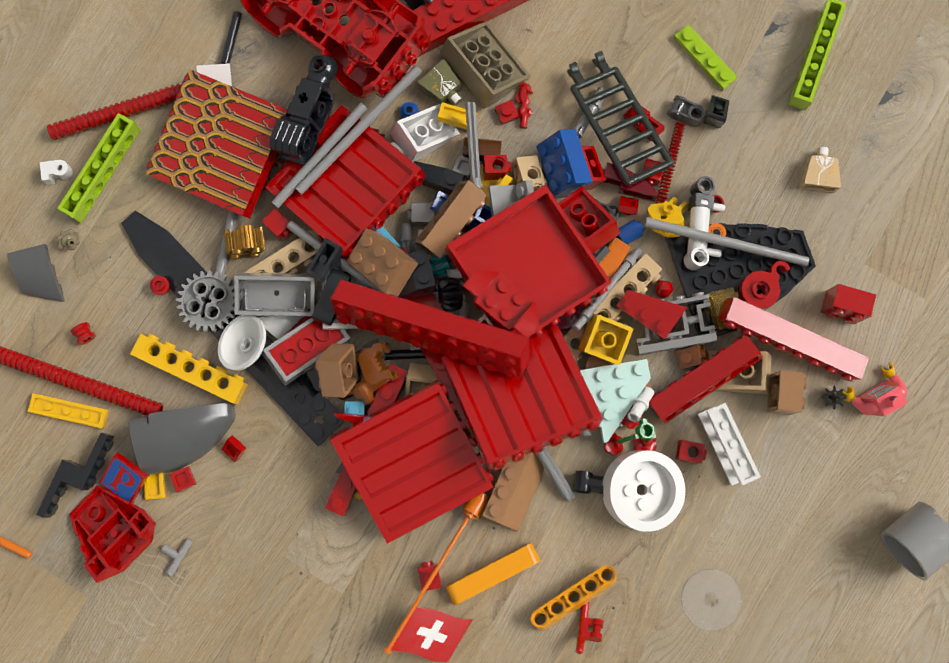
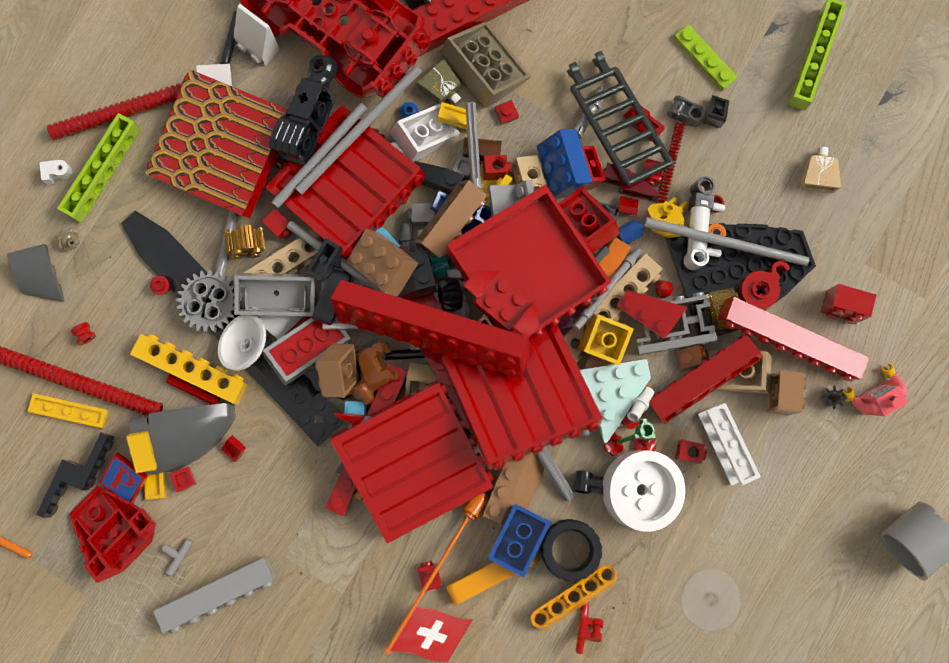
red animal [514,82,533,129] -> none
none -> yellow tile [127,431,157,473]
none -> light grey brick [153,557,276,634]
none -> red axle [166,374,220,405]
none -> white slope [234,4,280,66]
none -> blue brick [488,504,551,577]
none -> black tyre [540,519,602,581]

